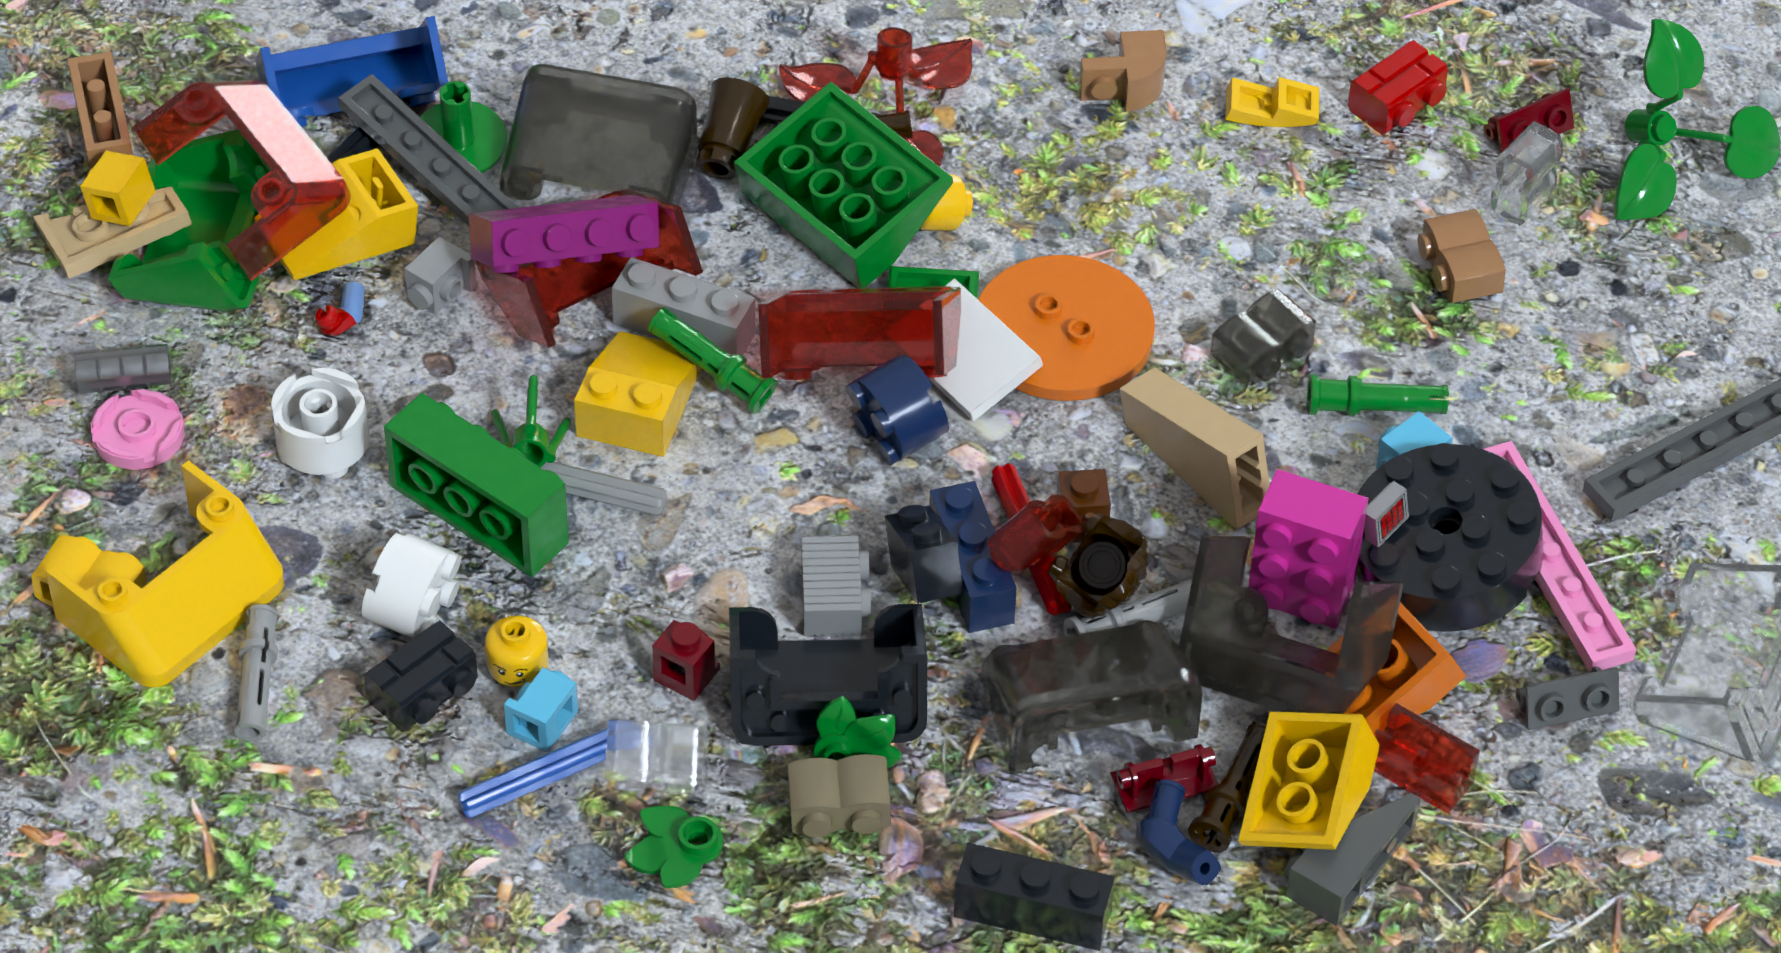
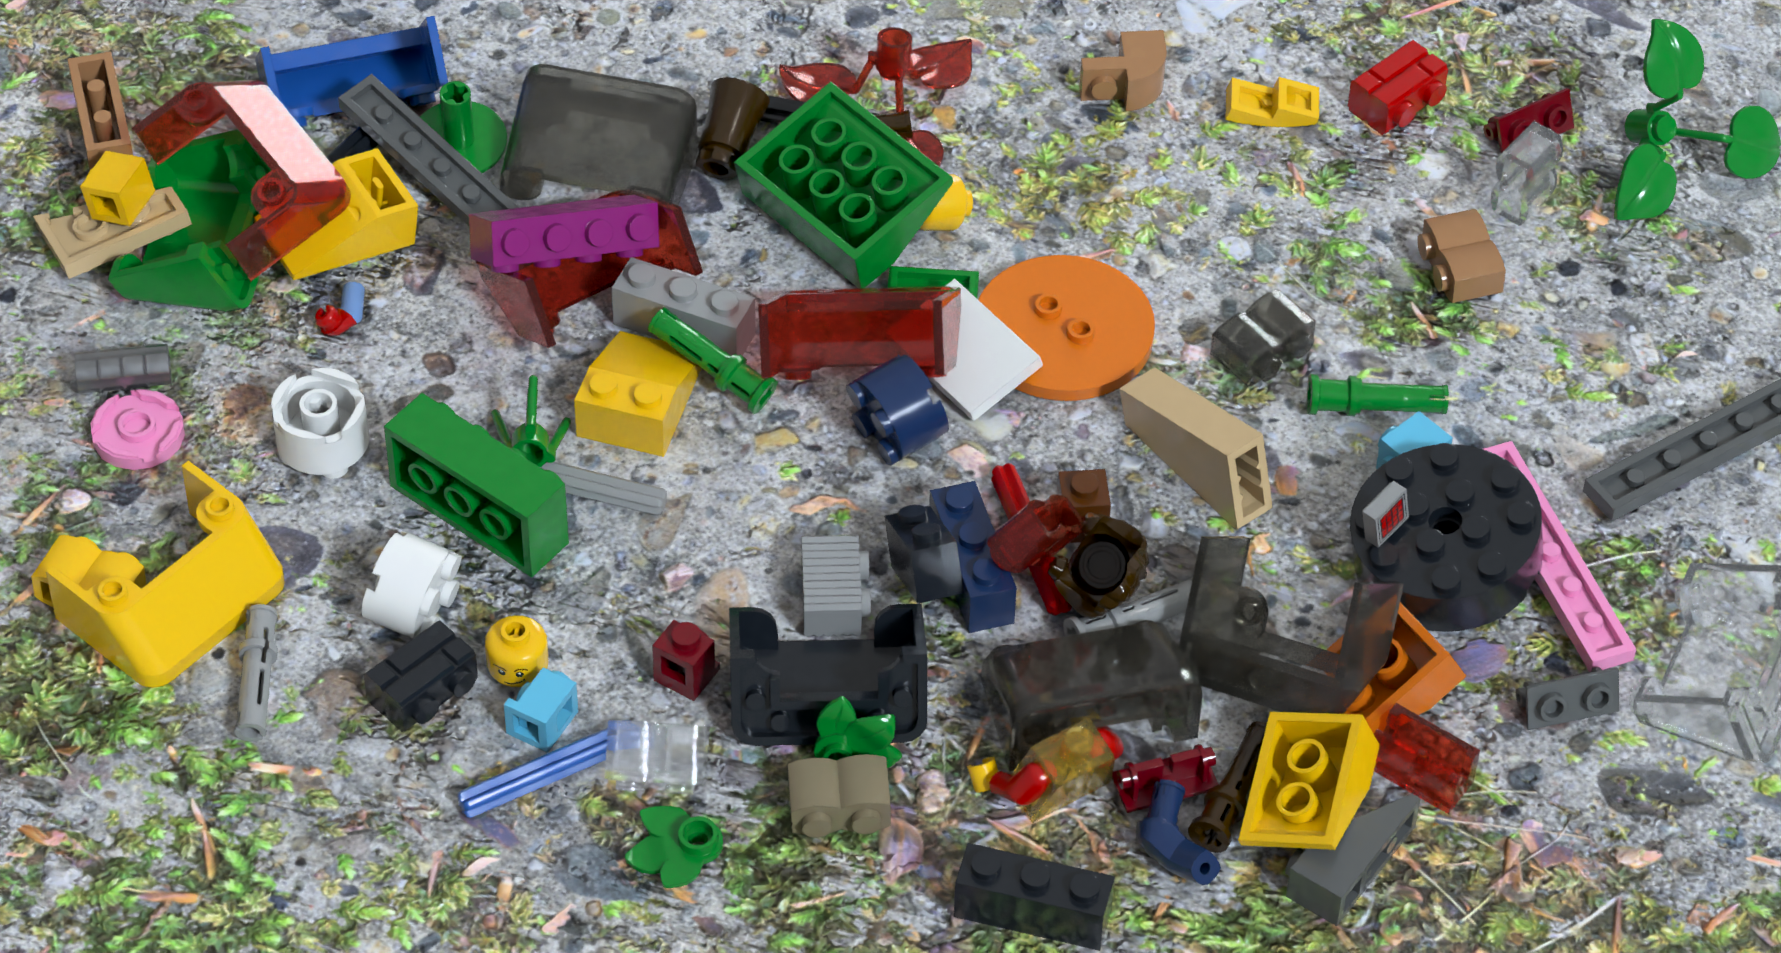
light grey brick [404,237,477,315] -> none
dark pink brick [1247,469,1369,629] -> none
none -> clear yellow torso [967,704,1124,823]

